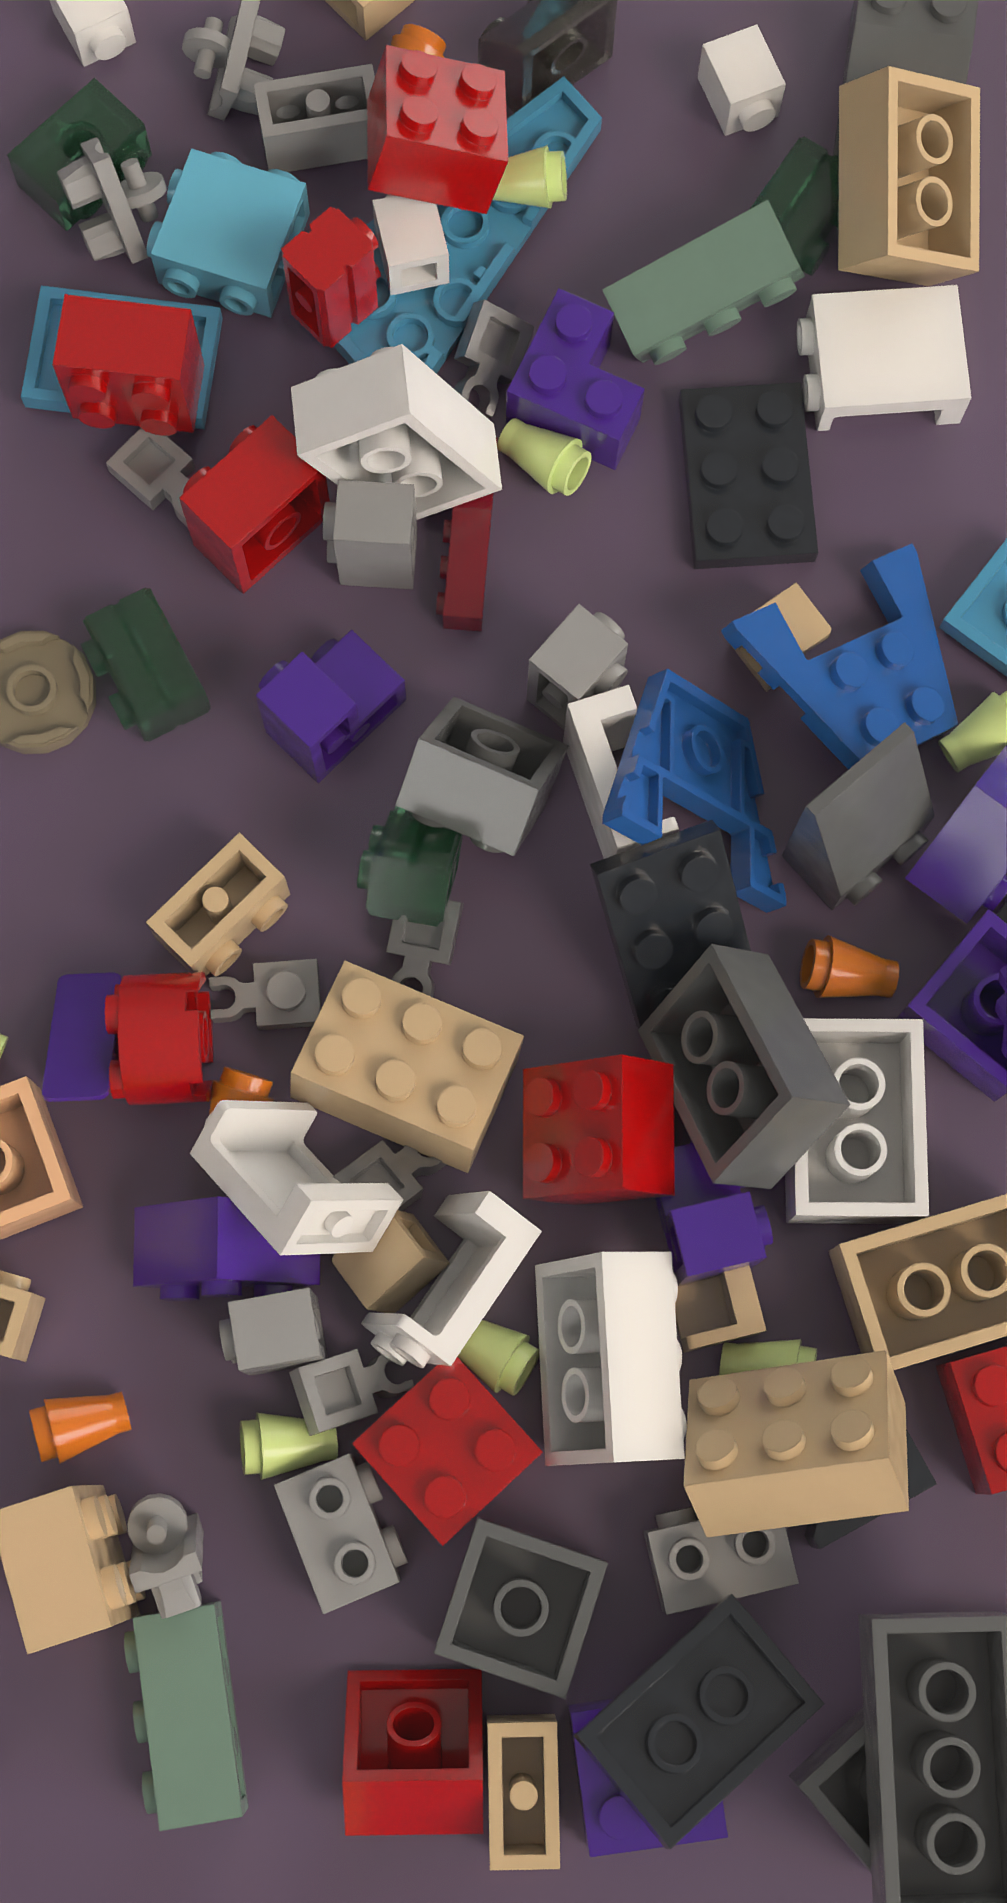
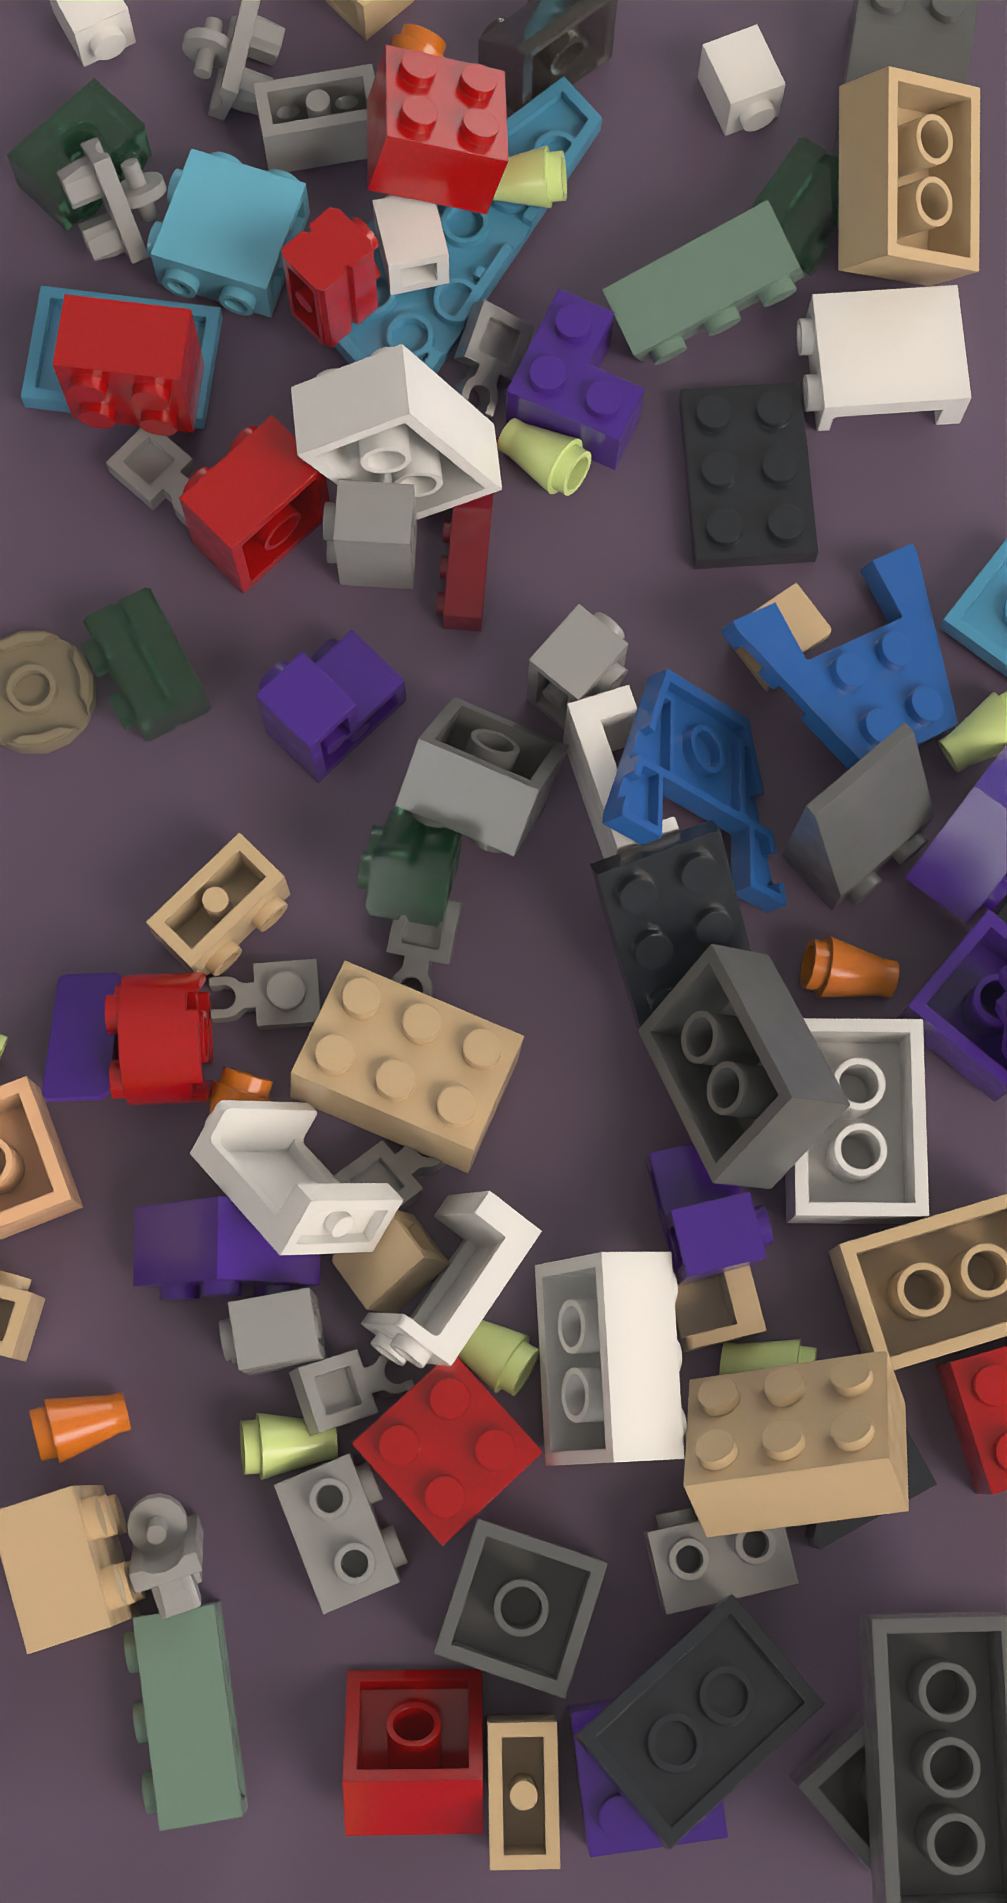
red brick [523,1054,675,1205] -> none

